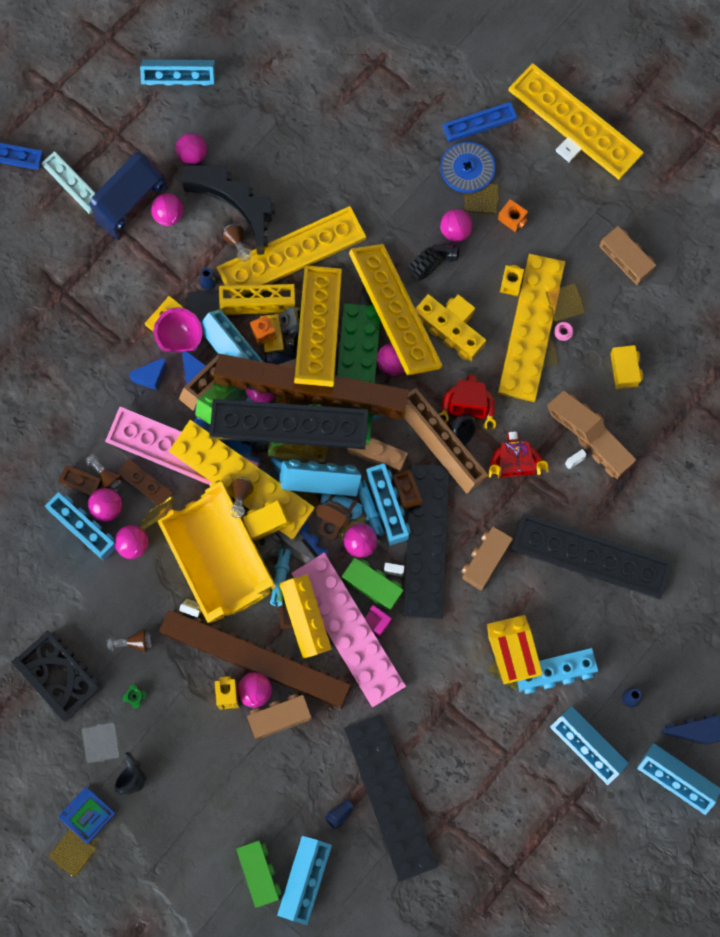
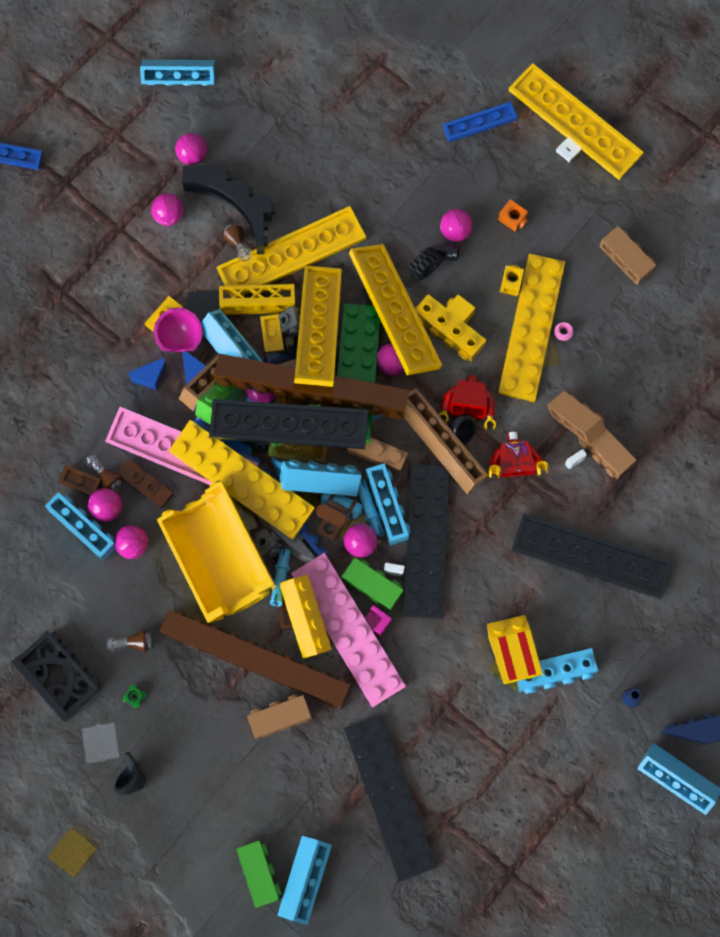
light aqua tile [41,152,95,215] -> none
tile [58,787,115,845] -> none
dark blue windscreen [89,151,168,240] -> none
clear yellow piece [140,496,175,530] -> none
white tile [179,599,202,617] -> none
dark blue cone [199,268,218,289] -> none
yellow brick [215,676,239,710] -> none
piece [229,477,254,518] -> none
dark pink piece [237,672,272,708] -> none
yellow brick [242,500,291,541] -> none
orange brick [250,315,276,346] -> none
dark blue cone [324,799,354,829] -> none
reddish brown plate [392,469,422,509] -> none
piece [440,142,495,193] -> none
medium nougat brick [461,527,513,591] -> none
clear yellow piece [463,184,499,214] -> none
clear yellow piece [546,284,585,321] -> none
medium azure brick [551,706,629,785] -> none
yellow brick [610,345,643,389] -> none

